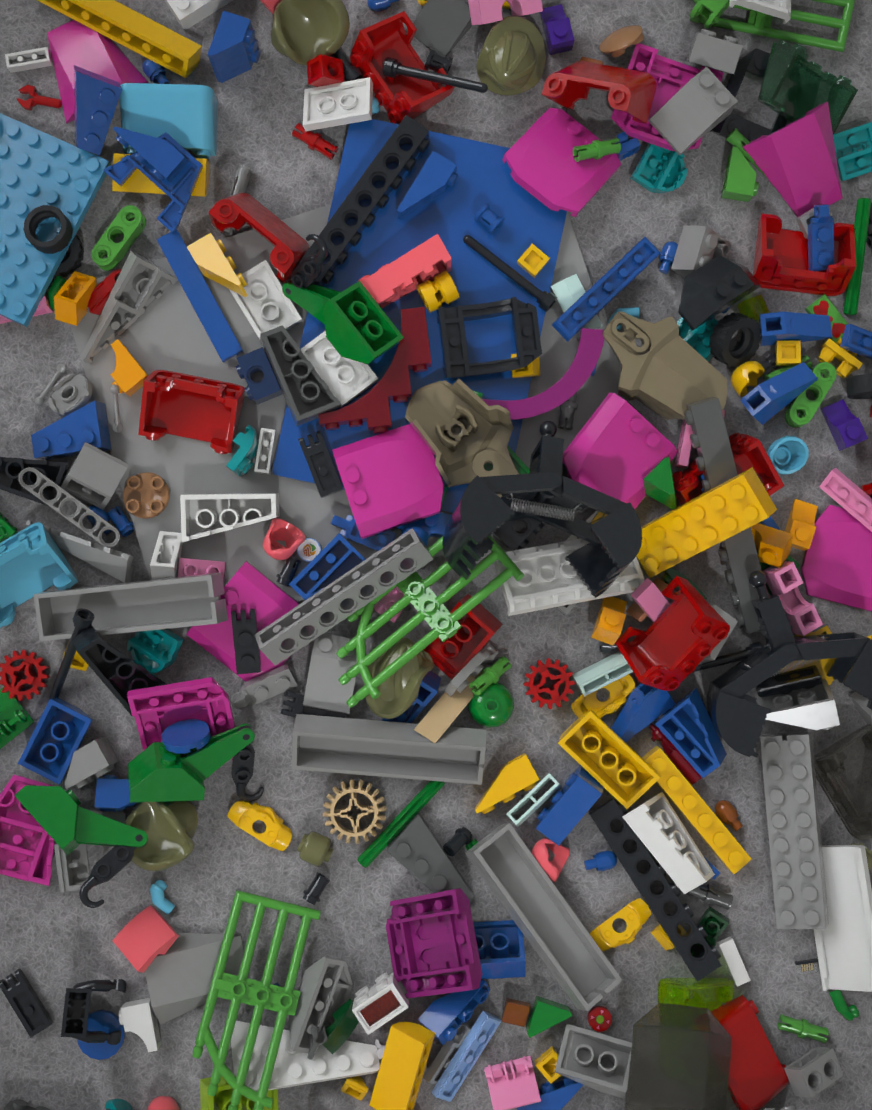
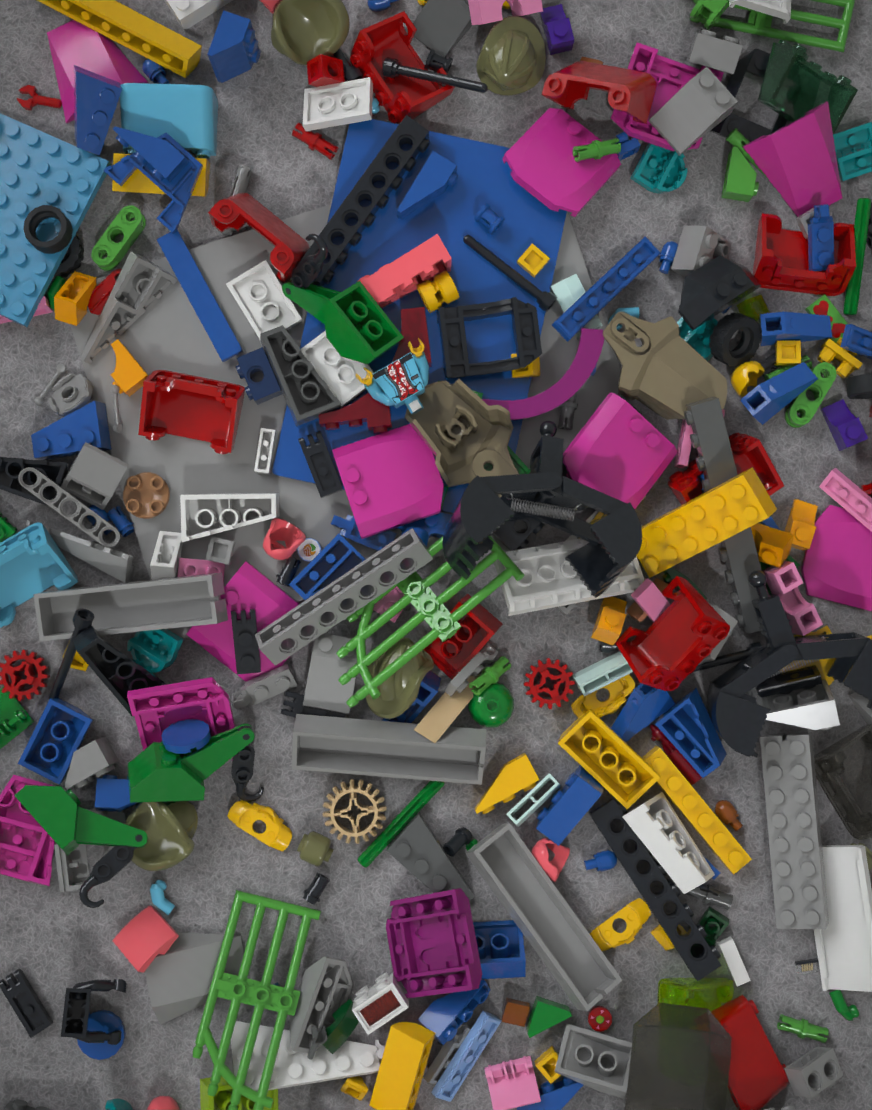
white piece [5,47,53,73] -> none
white arch [119,998,162,1052] -> none
yellow slope [187,233,248,297] -> none
teal slope [226,425,259,476] -> none
medium nougat dish [599,25,644,58] -> none
green slope [643,457,676,509] -> none
medium azure hat [767,436,809,475] -> none
none -> light grey tile [206,537,235,565]
none -> torso [356,338,429,415]

